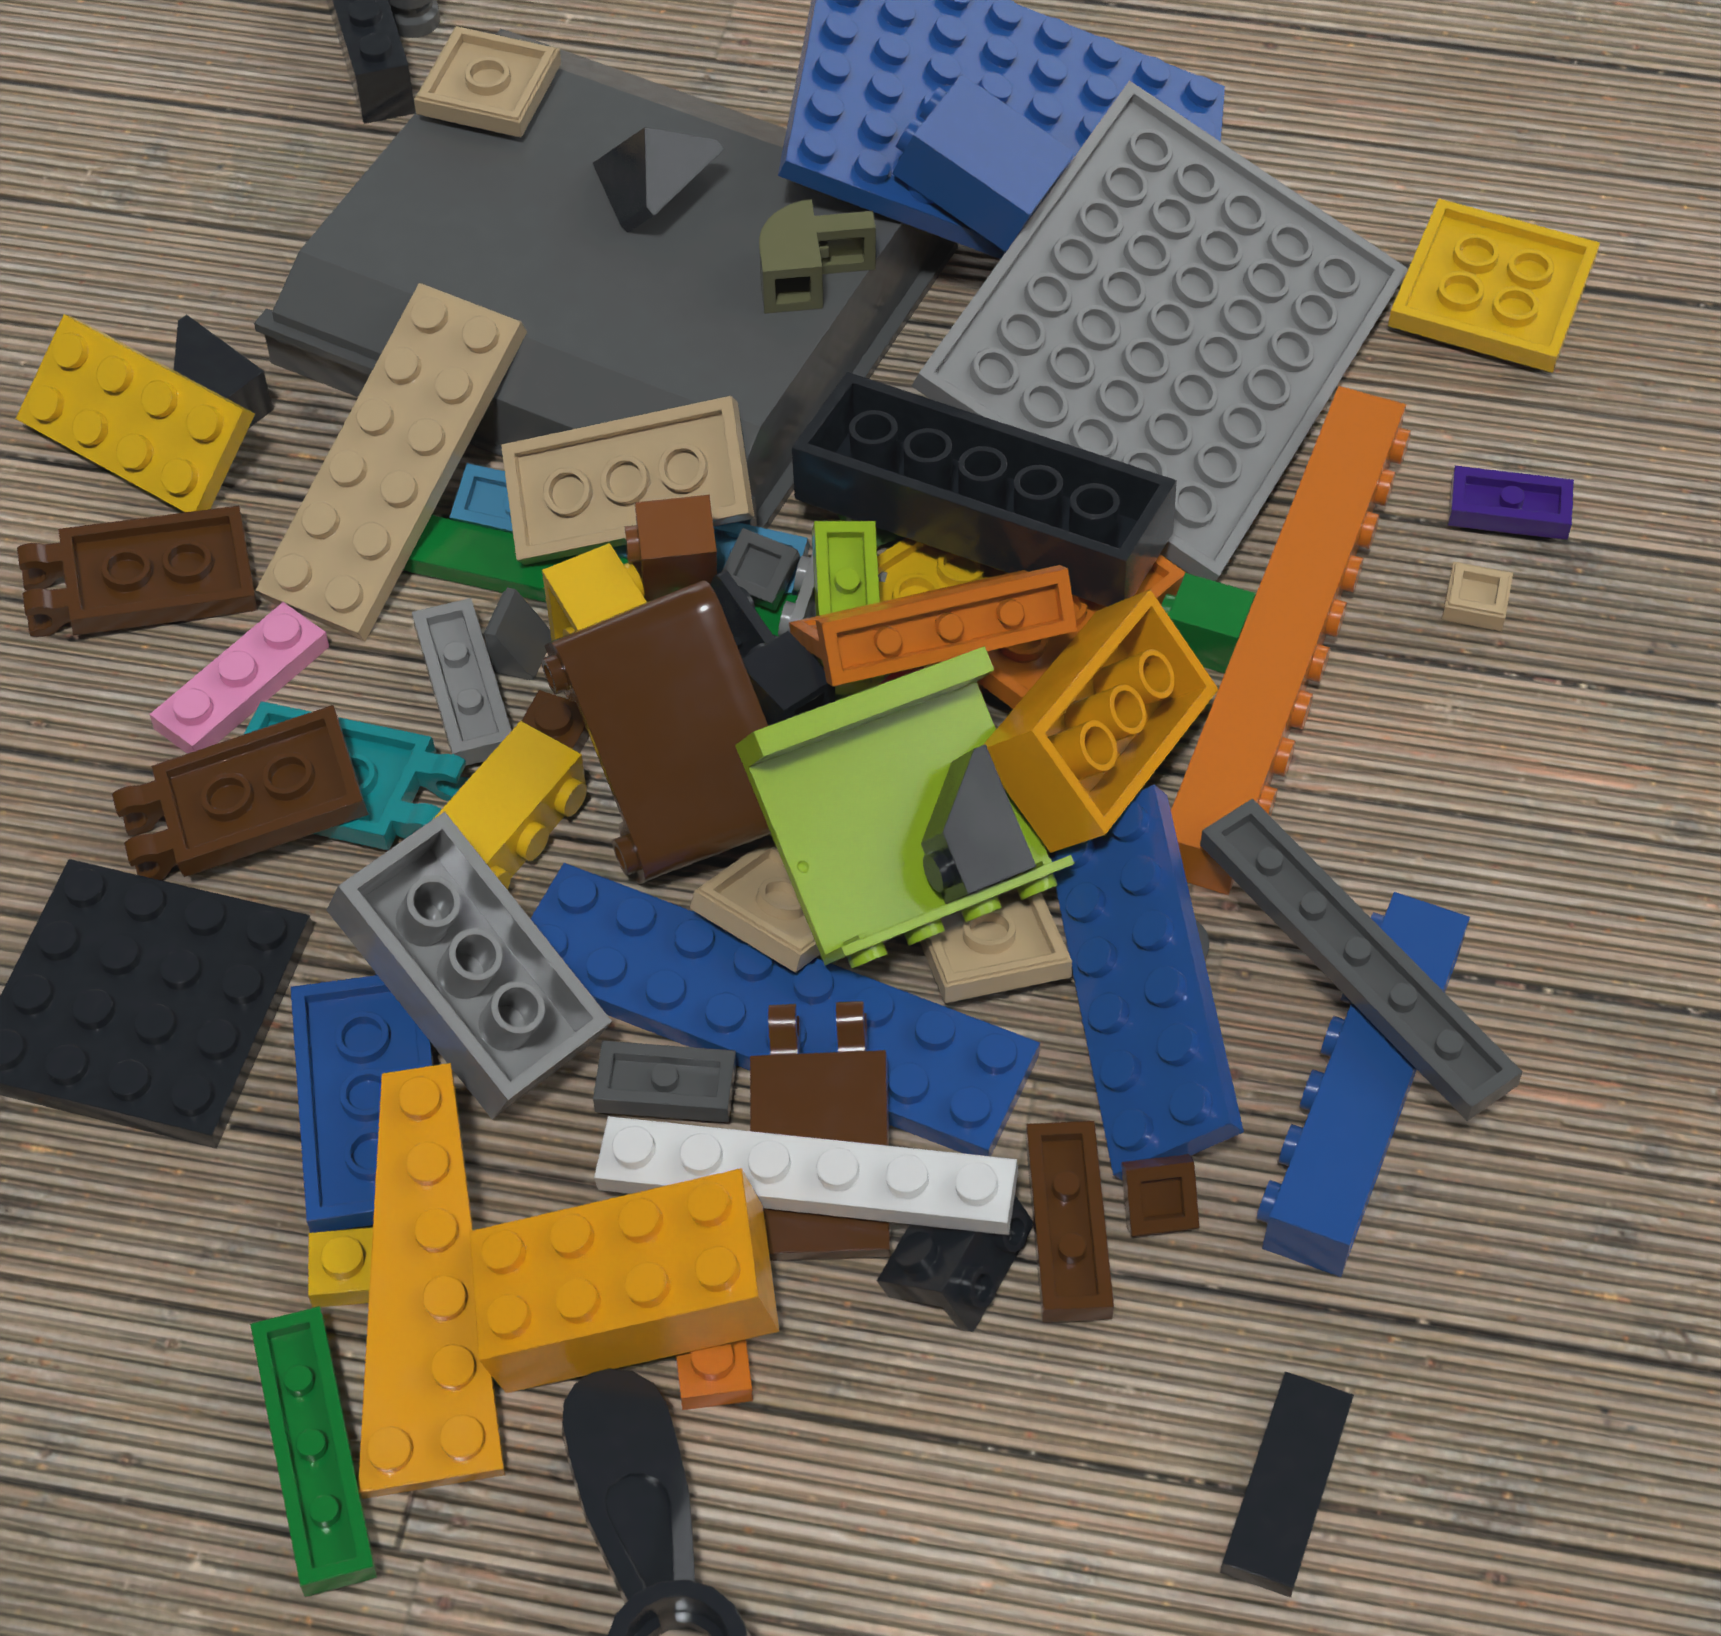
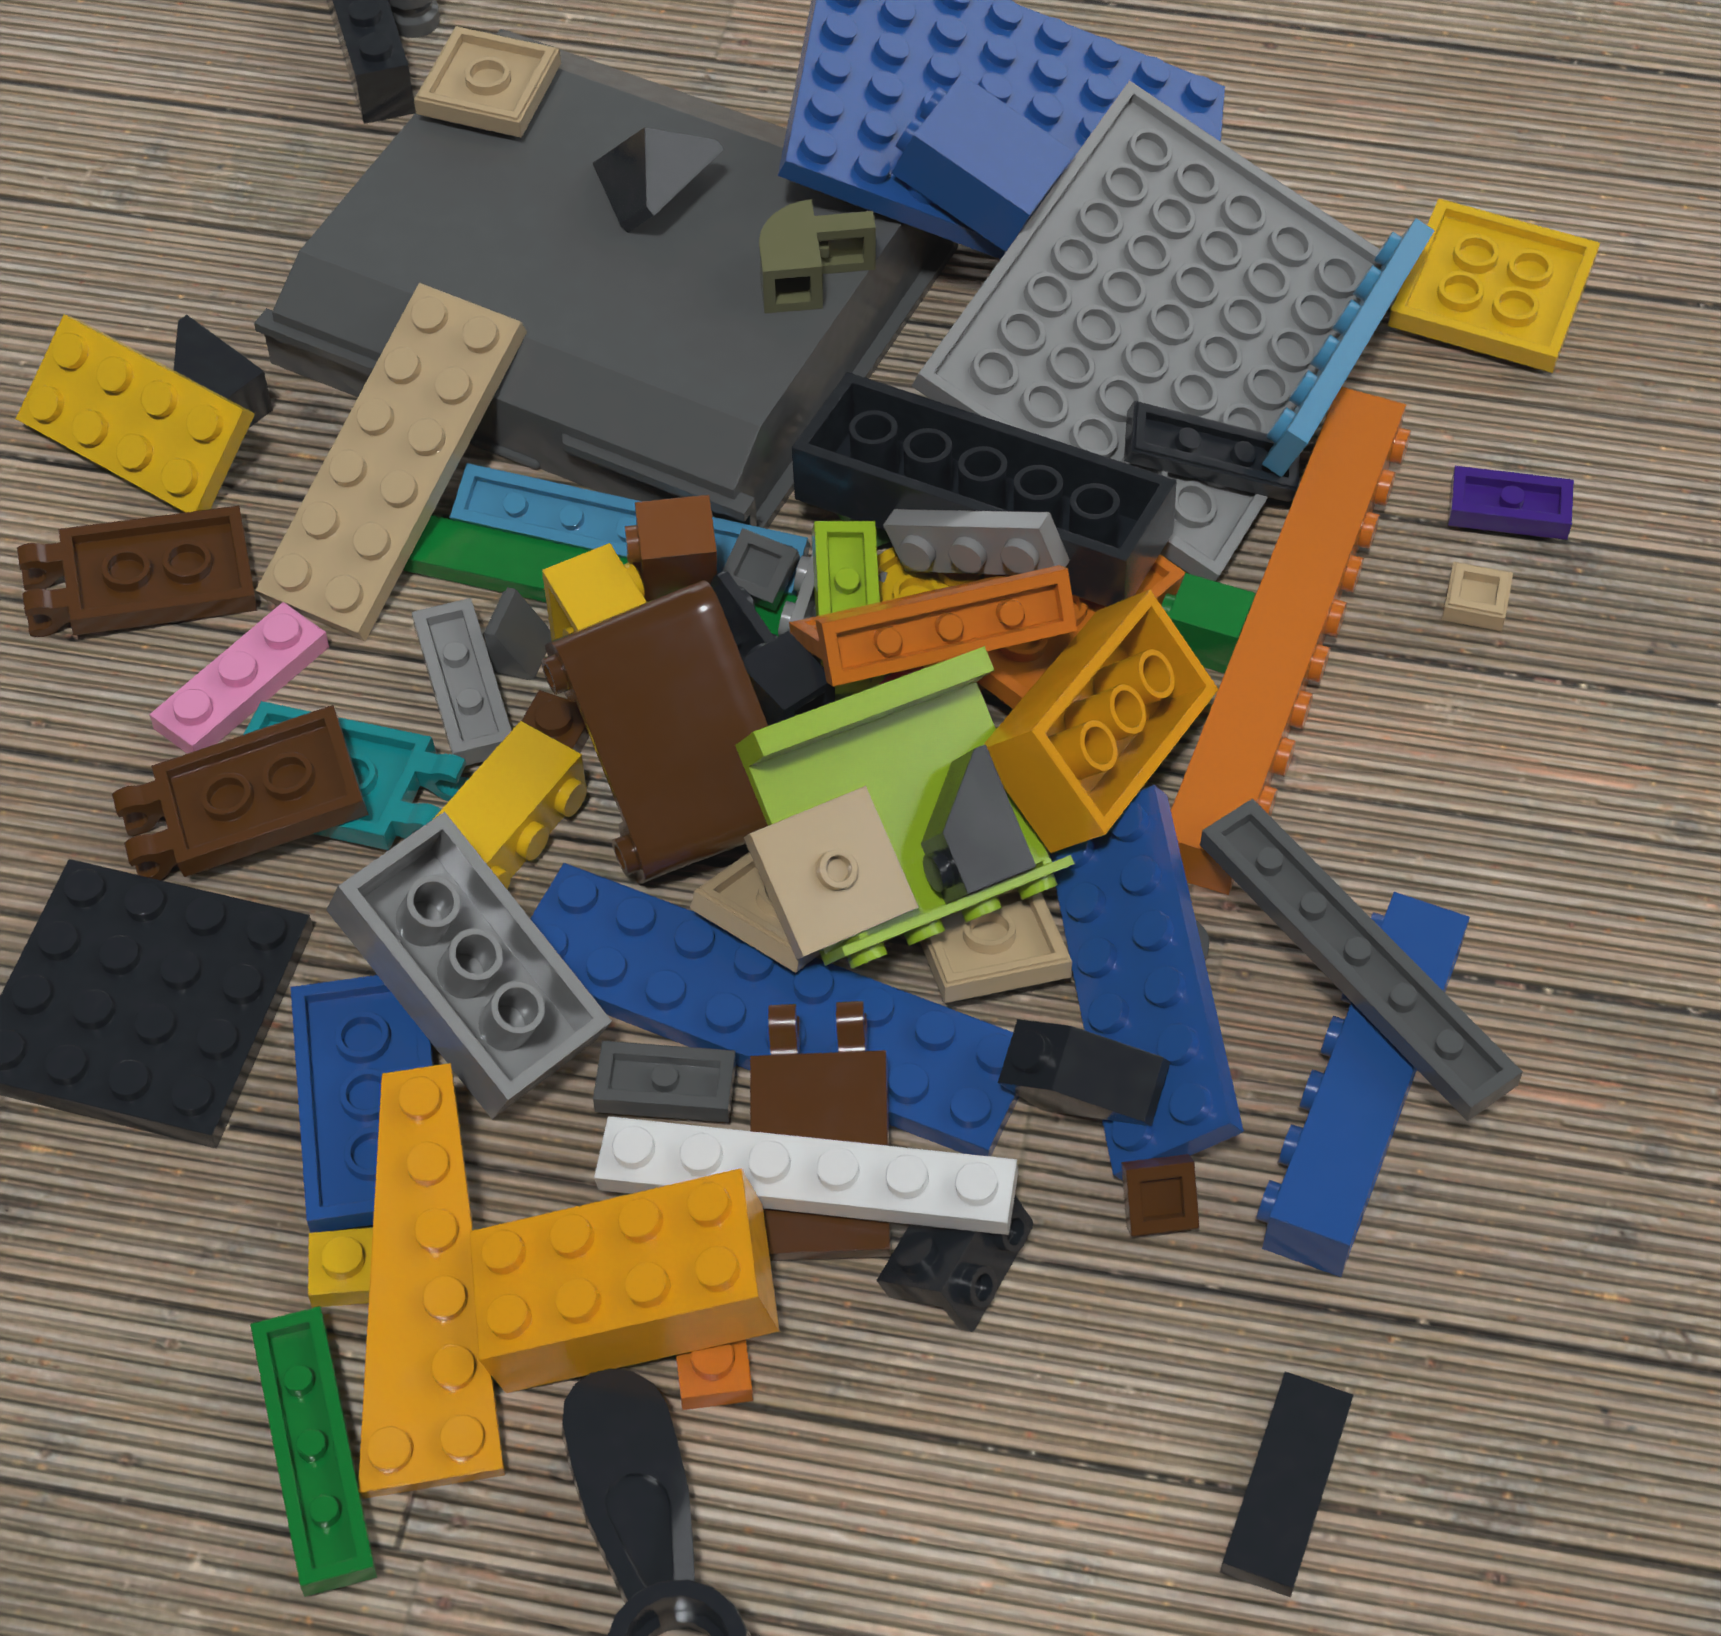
tan plate [501,396,755,565] -> none
reddish brown plate [1025,1121,1114,1322] -> none
none -> tan plate [743,786,919,960]
none -> light grey plate [884,509,1070,575]
none -> black slope [998,1019,1170,1126]
none -> black tile [1124,400,1300,502]
none -> dark azure plate [1262,218,1435,477]

